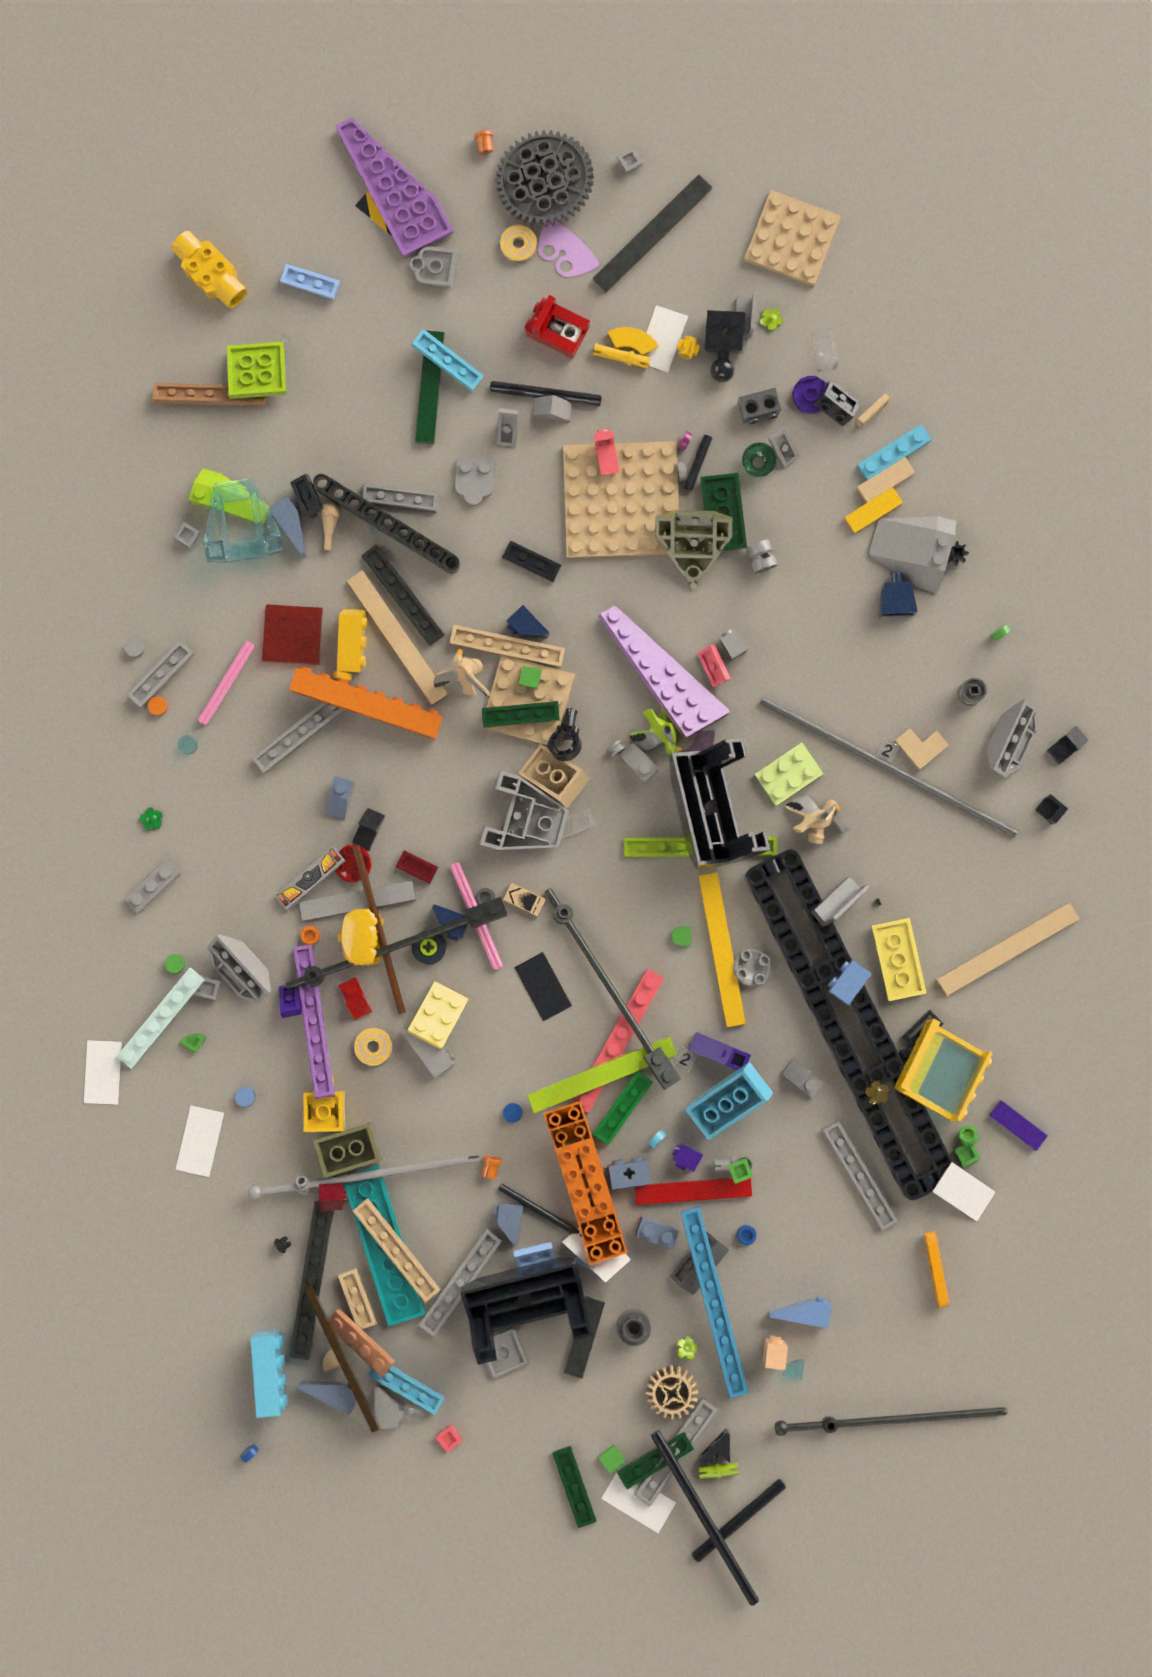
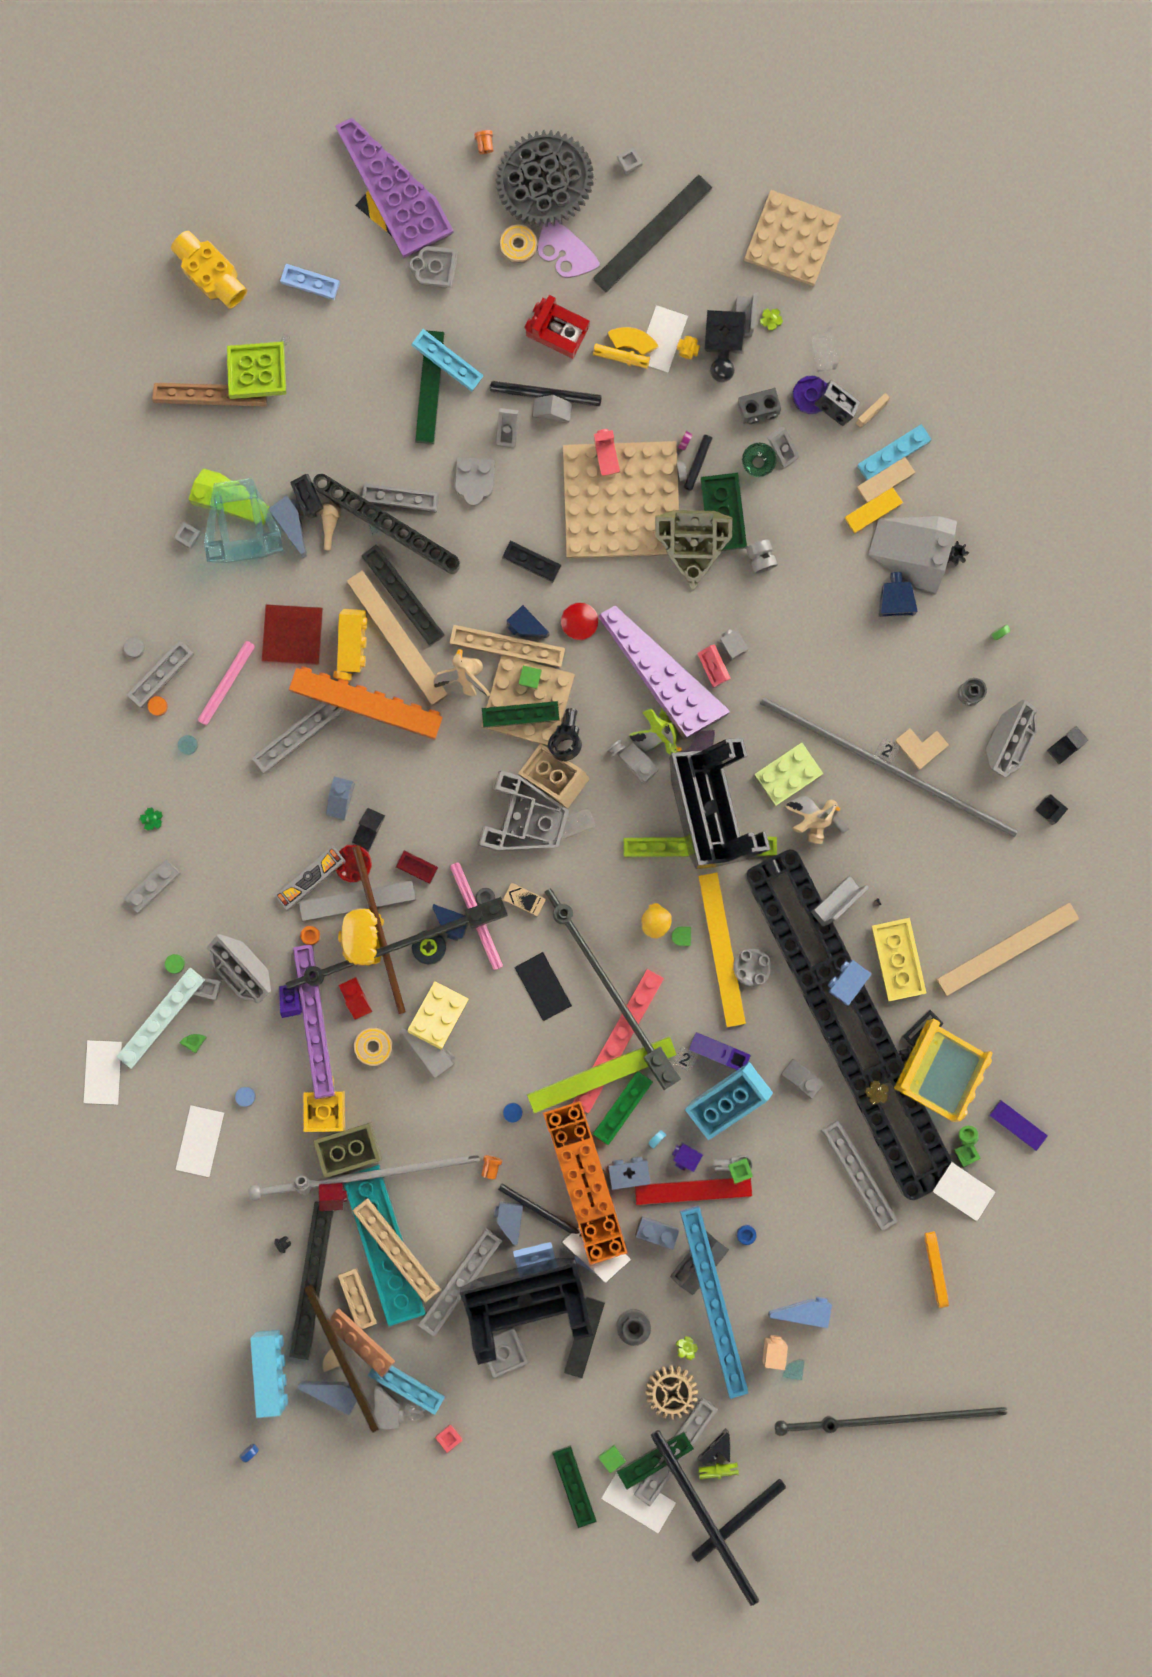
none -> red dish [561,603,598,641]
none -> yellow hair [641,903,672,939]

